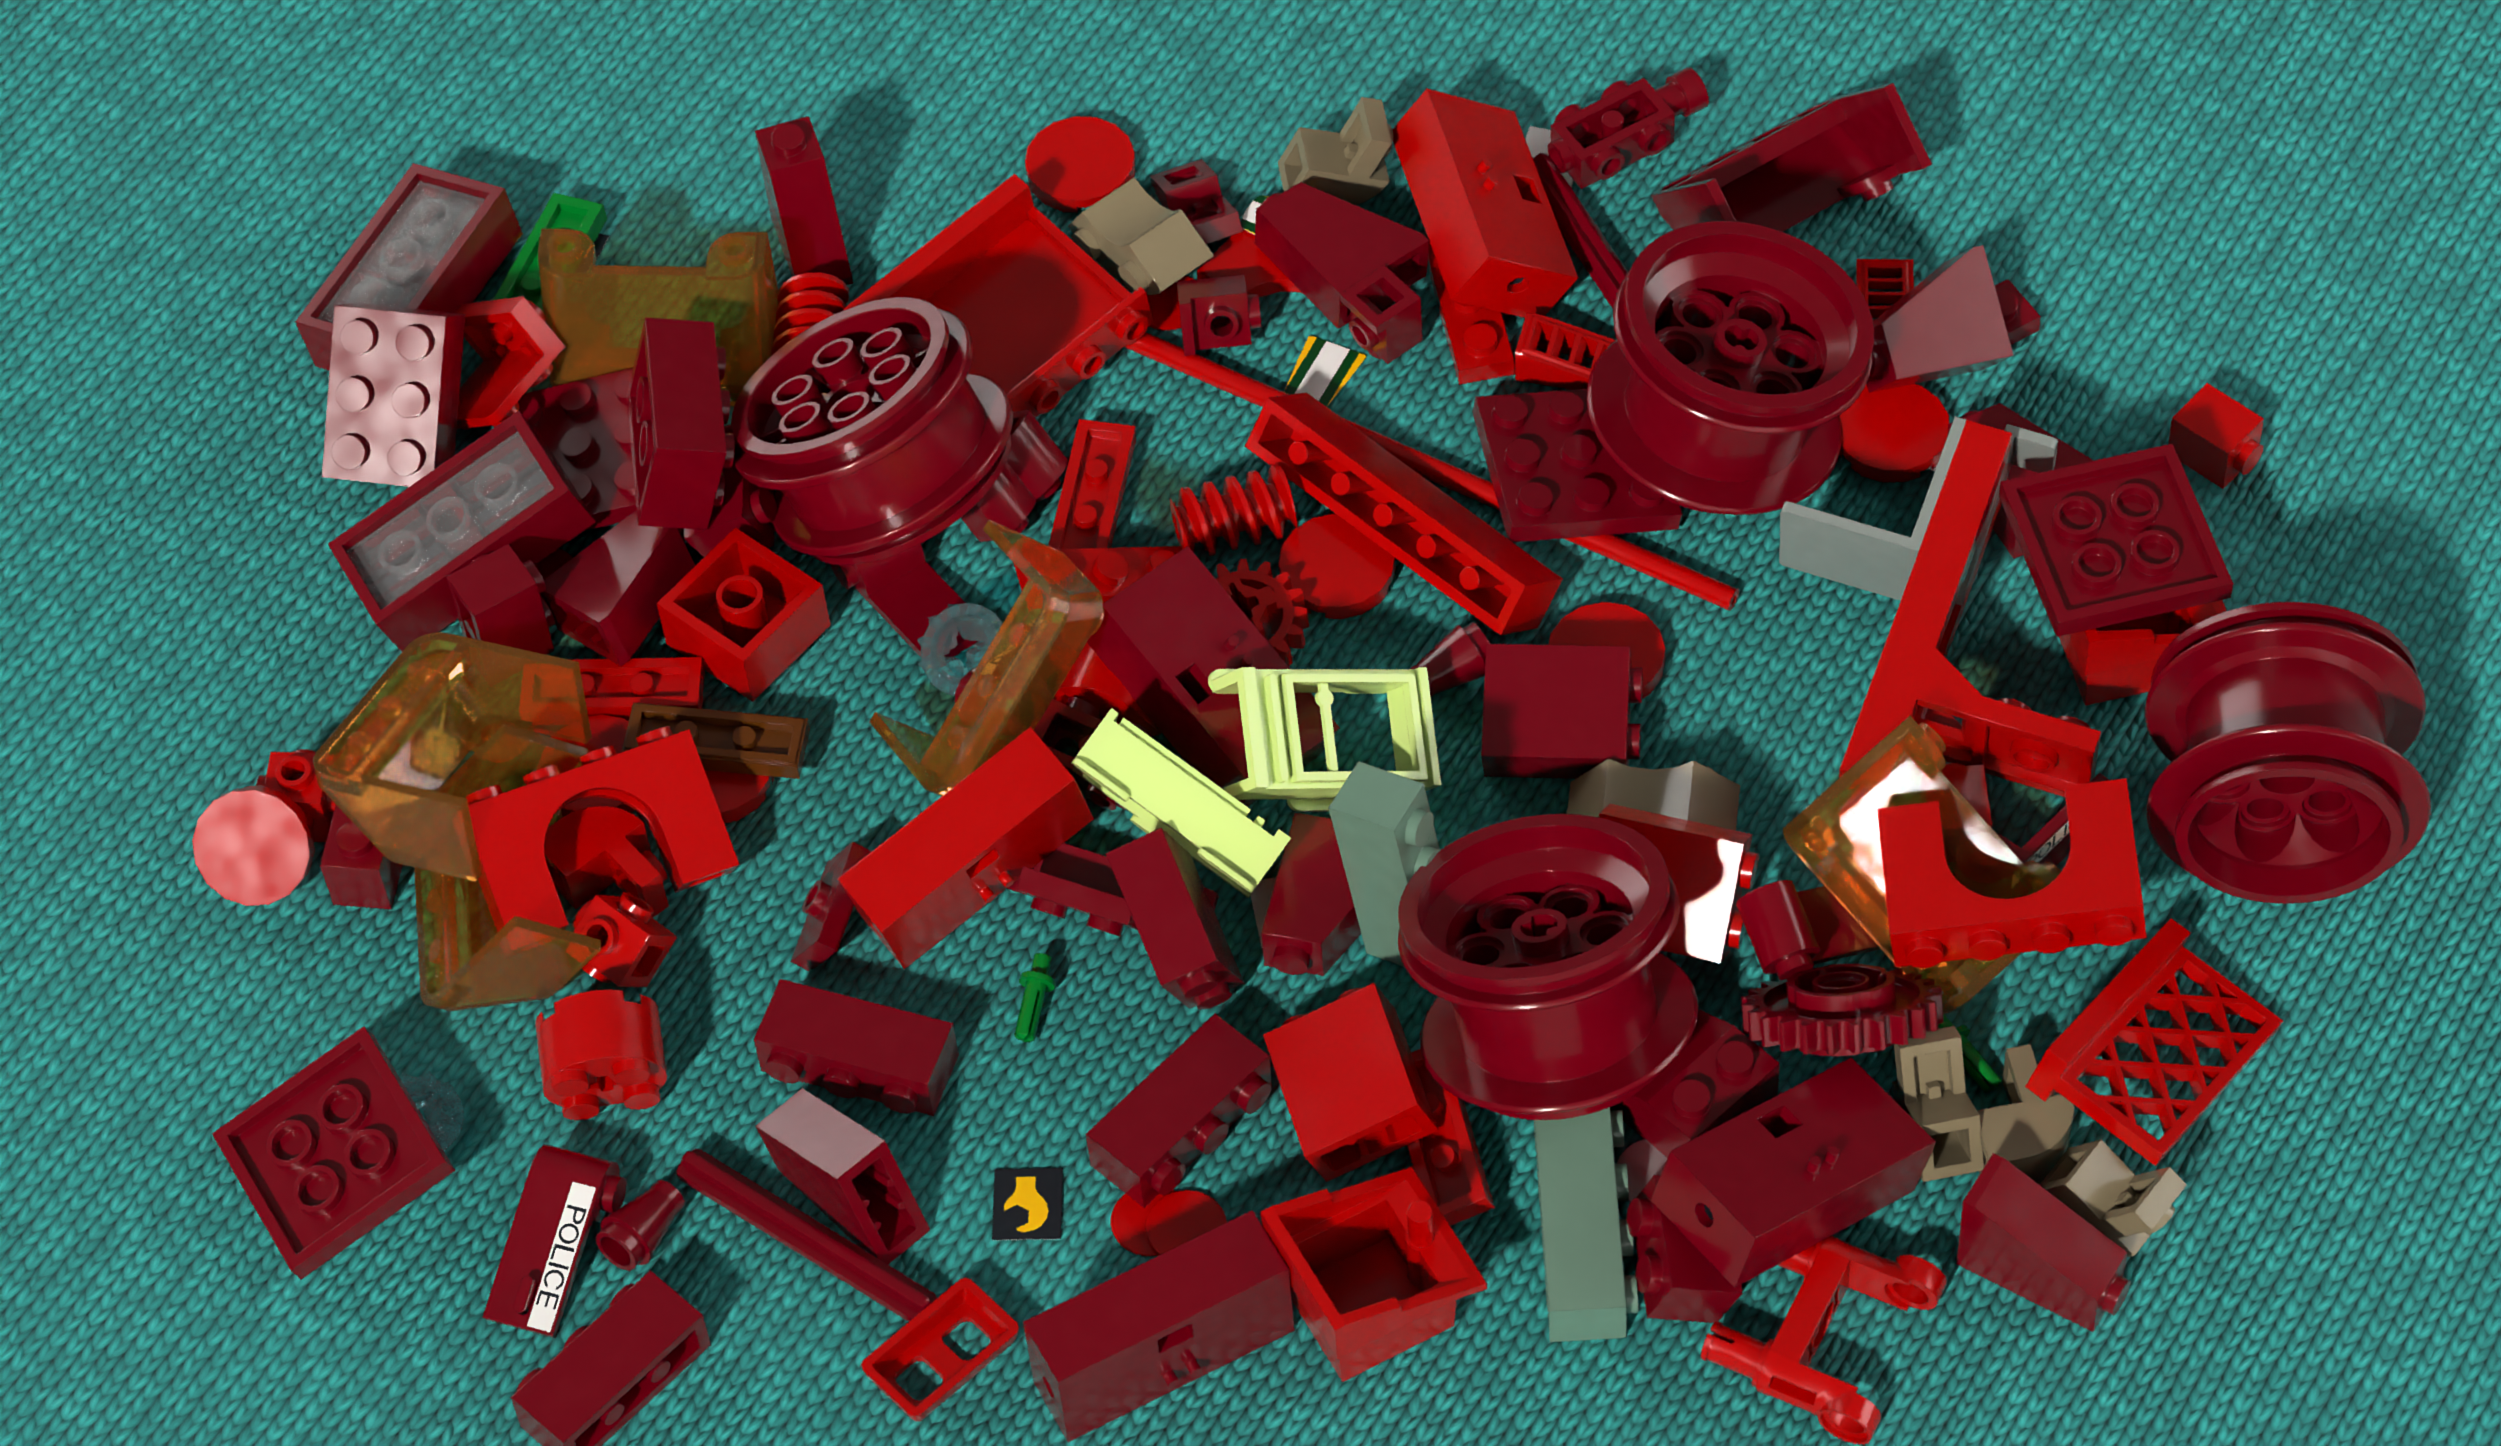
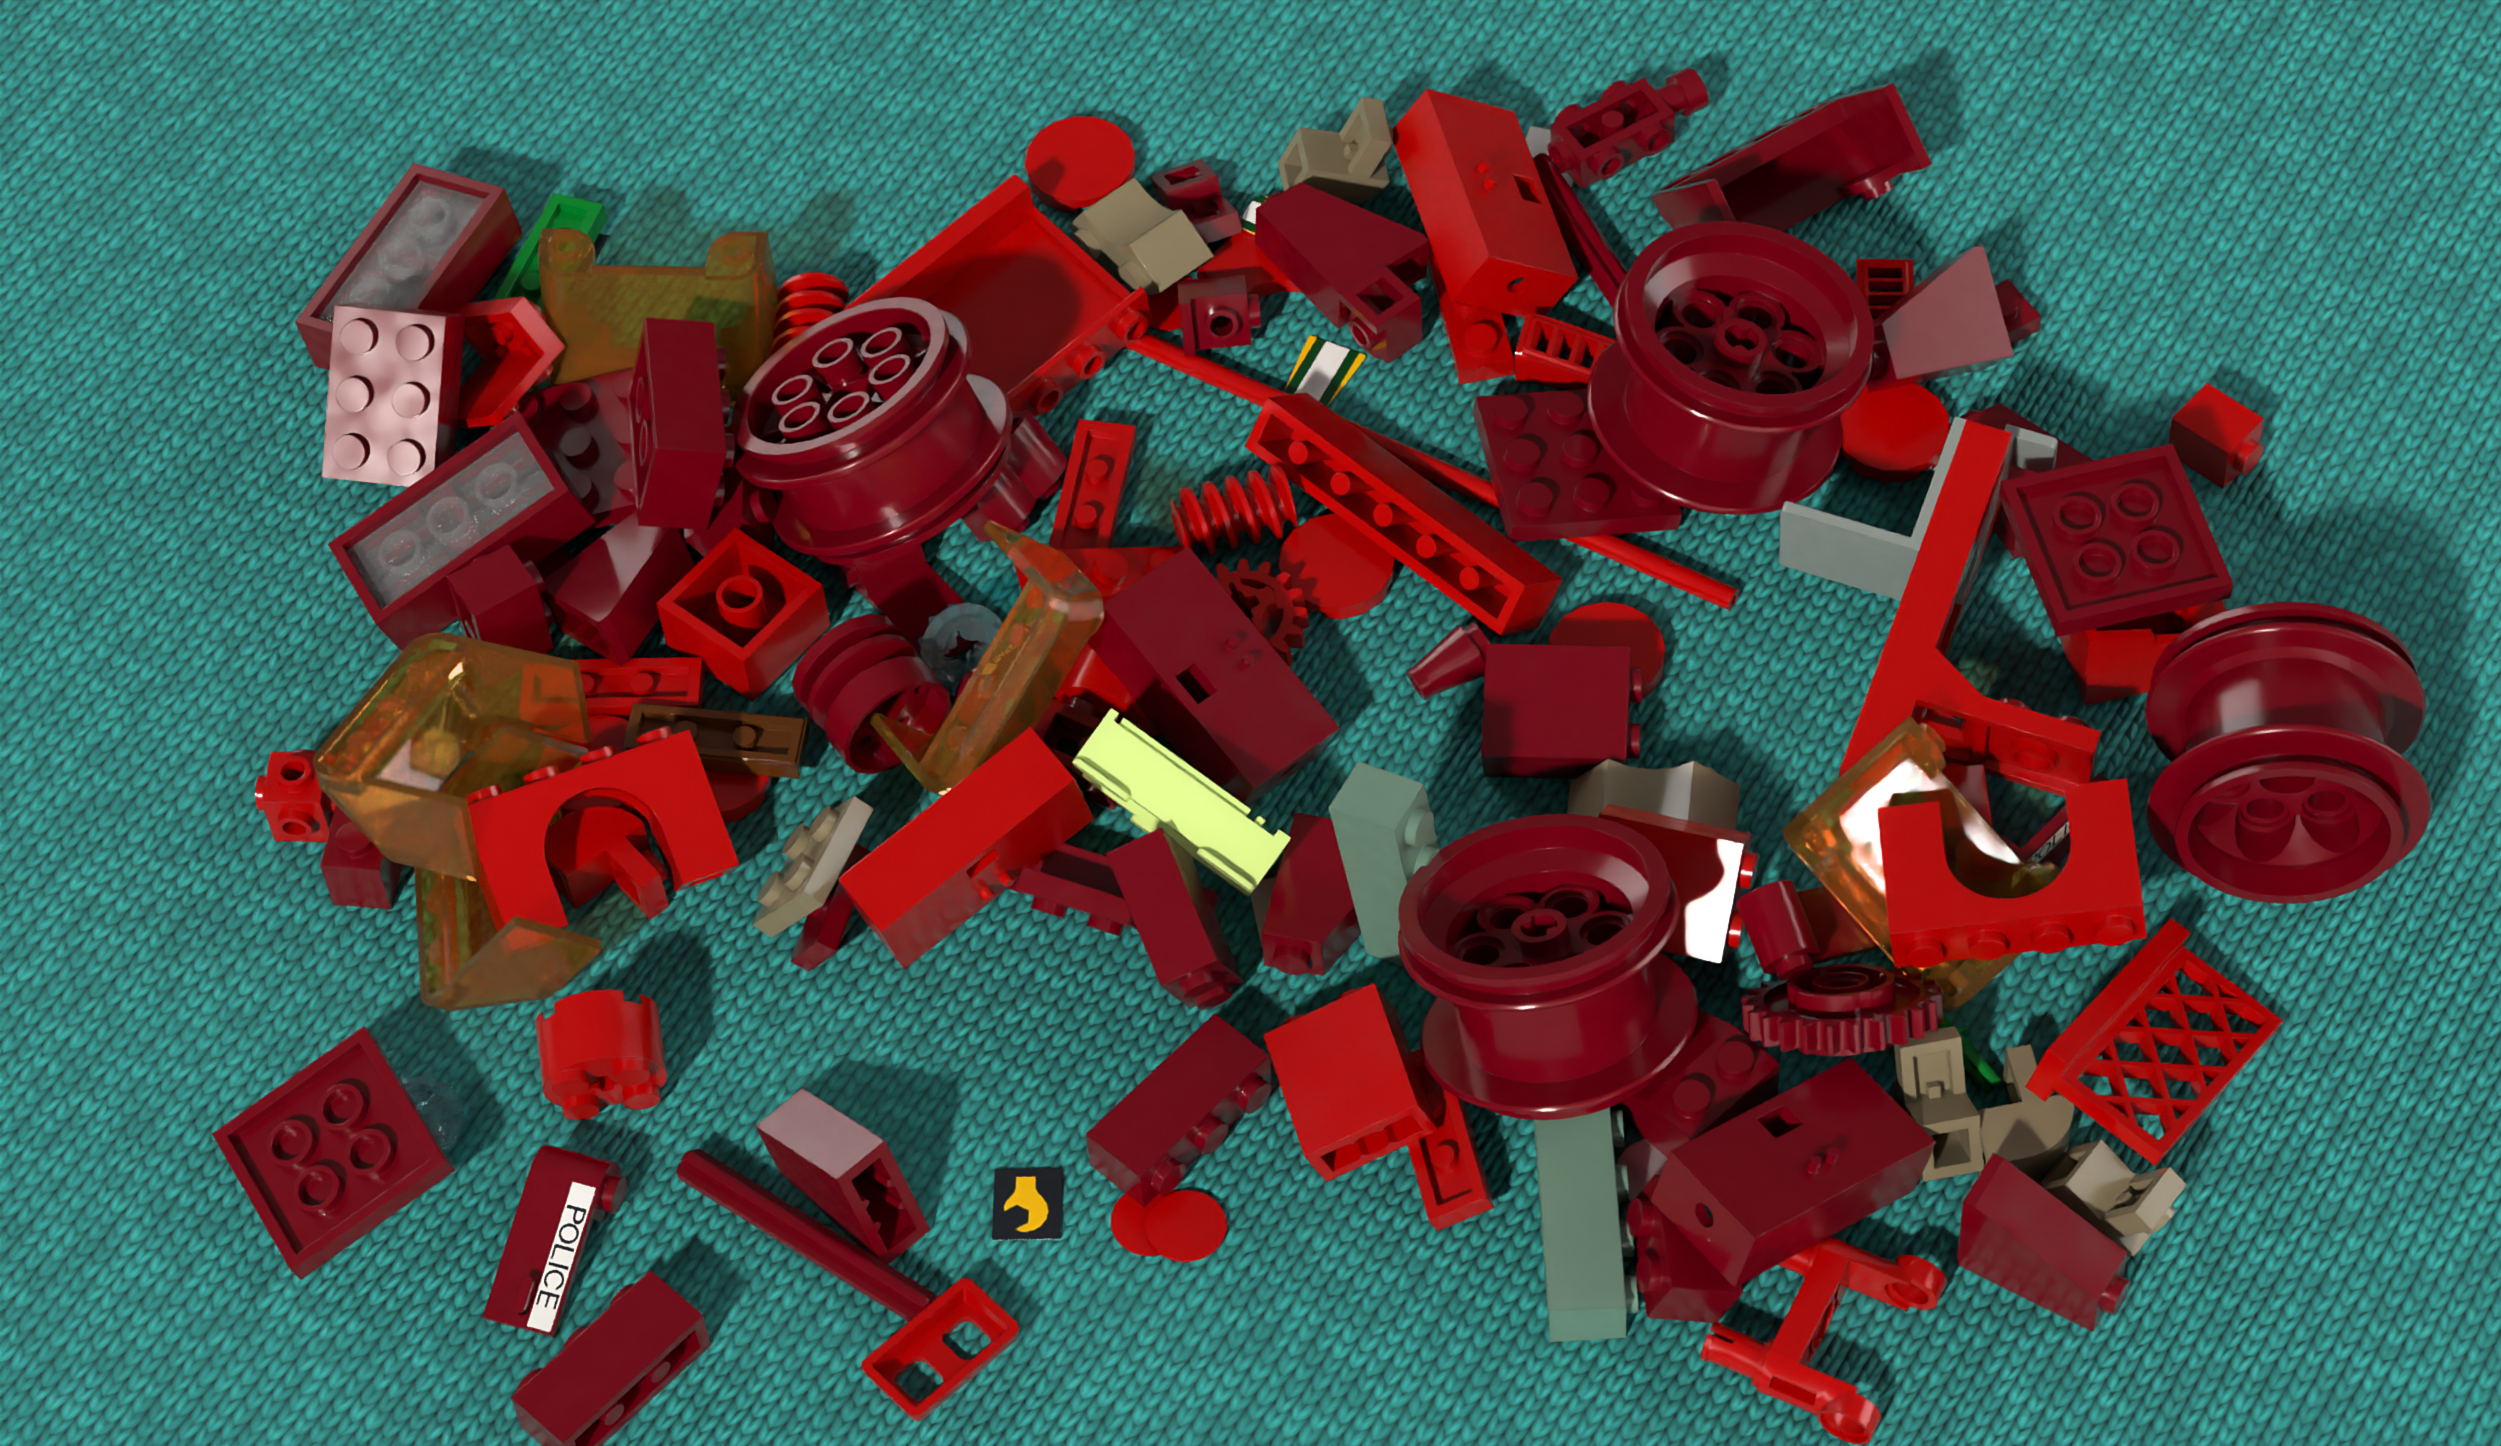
tile [192,785,315,906] -> none
red brick [565,892,677,987] -> none
dark red cone [596,1180,685,1271] -> none
dark red brick [754,979,959,1116] -> none
dark red slope [755,116,853,285] -> none
green piece [1014,953,1056,1042] -> none
dark red brick [1023,1210,1294,1442] -> none
yellowish green piece [1208,667,1441,812] -> none
red piece [1261,1167,1487,1382] -> none
none -> dark tan plate [752,796,874,938]
none -> dark red wheel [792,614,951,774]

